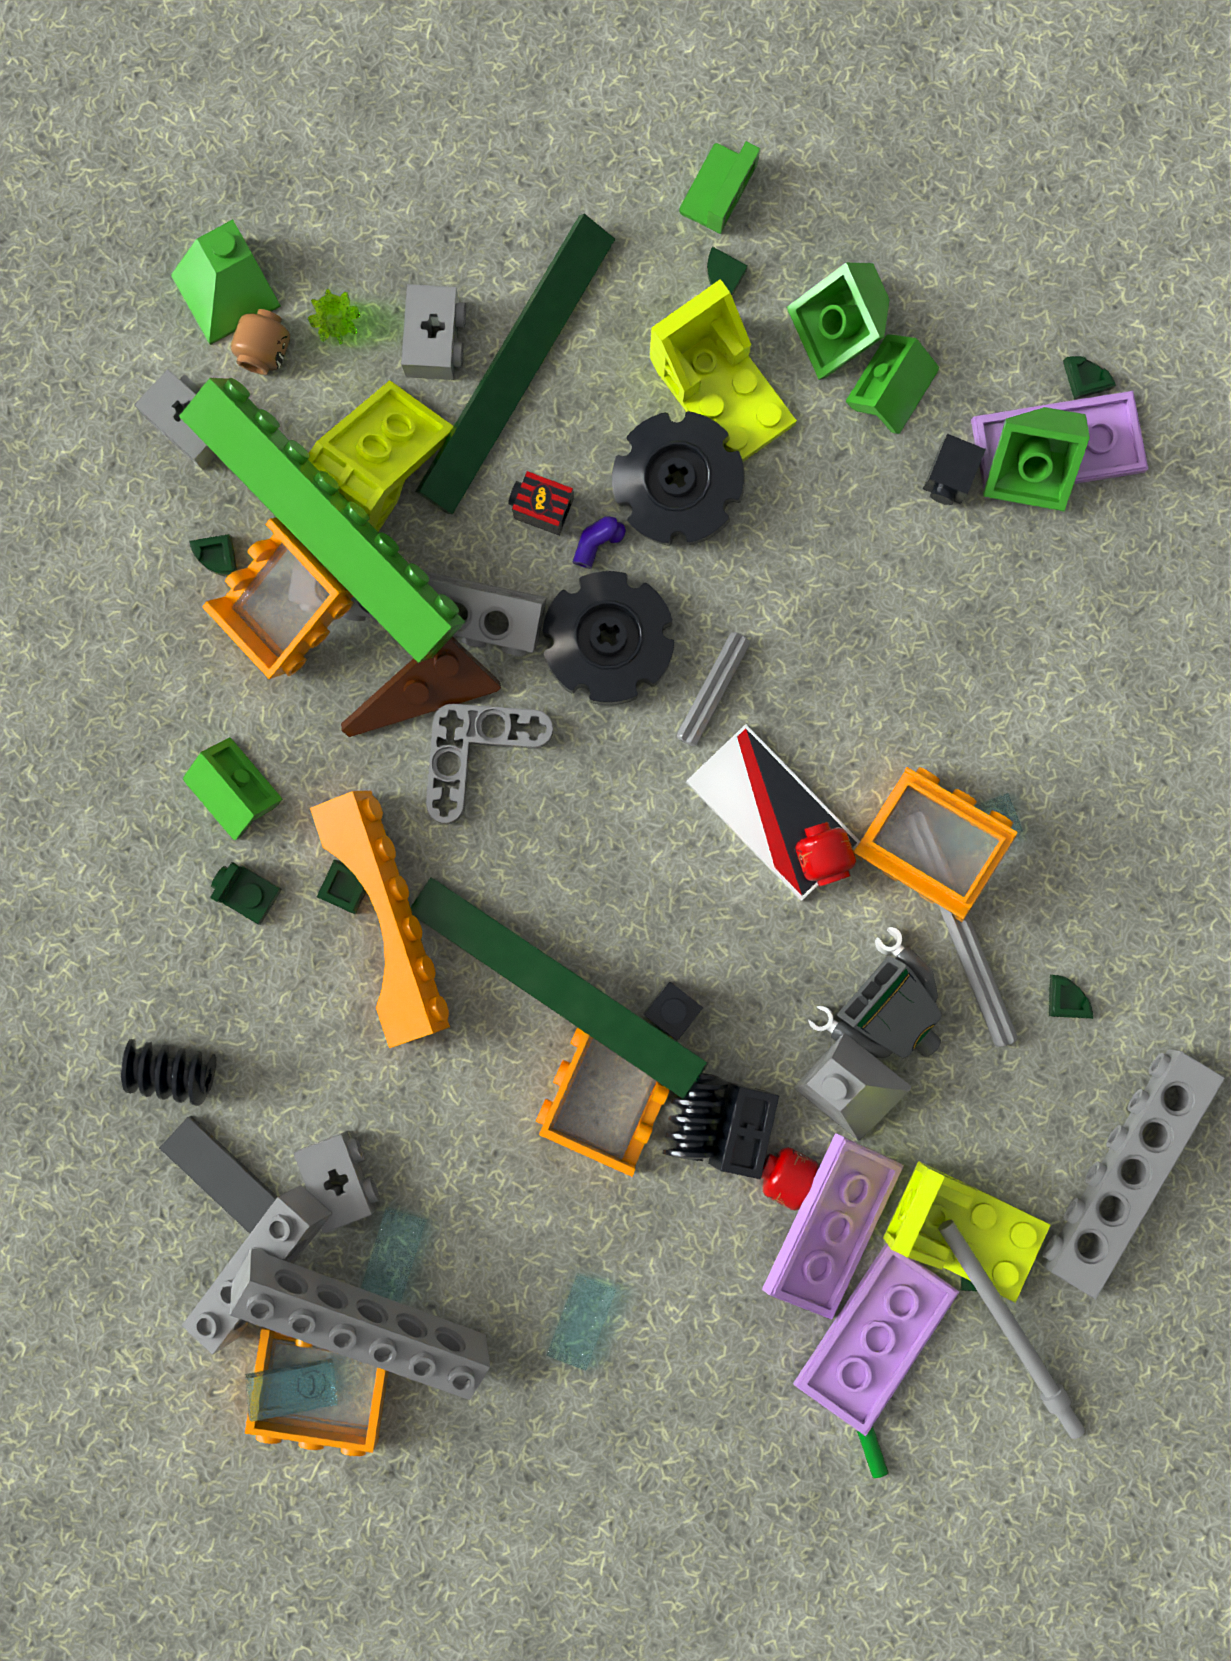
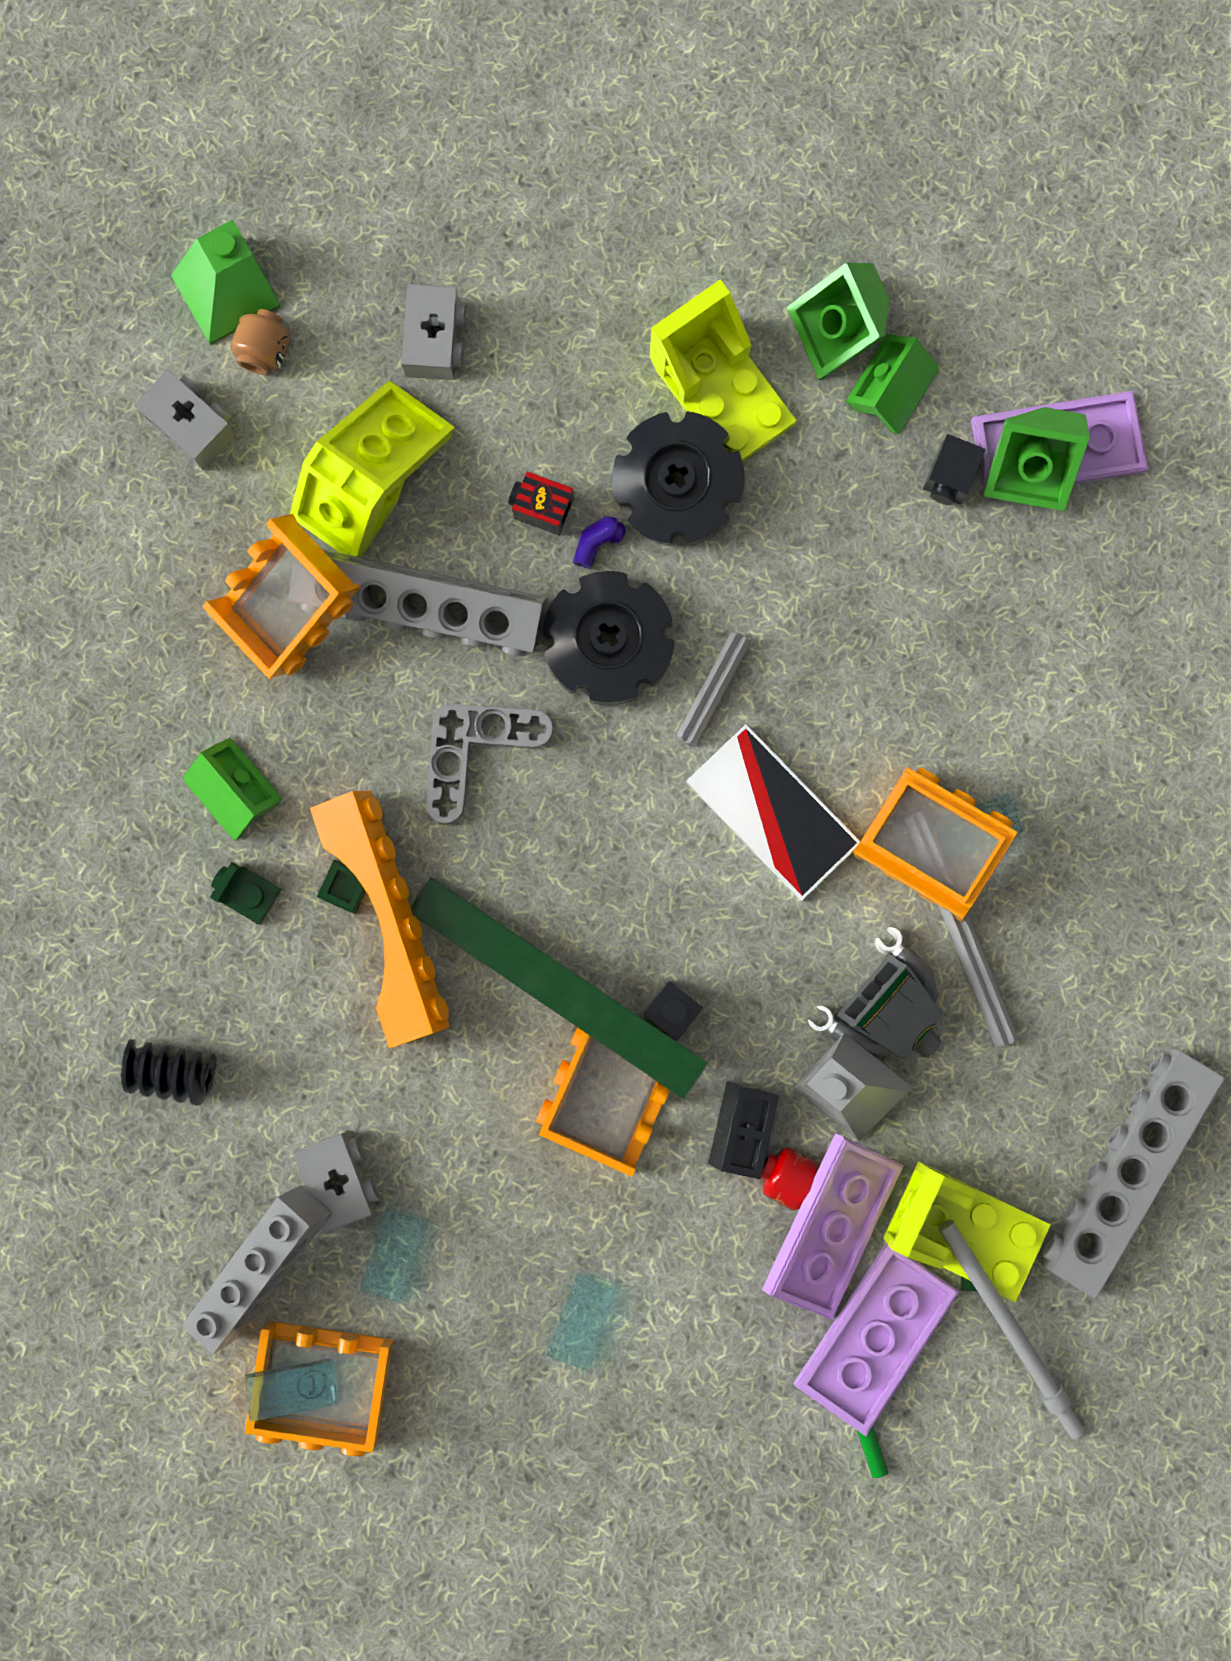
dark grey tile [159,1116,277,1233] -> none
bright green brick [179,378,465,663] -> none
dark green tile [189,534,237,577] -> none
light grey brick [230,1248,490,1400] -> none
clear neon green gear [308,289,361,344] -> none
reddish brown wing [341,636,501,737] -> none
dark green tile [415,213,615,514] -> none
black piece [663,1073,728,1161] -> none
bright green panel [679,141,760,234] -> none
dark green tile [707,246,748,296] -> none
red head [795,822,856,887] -> none
dark green tile [1049,975,1093,1019] -> none
dark green tile [1063,356,1116,399] -> none

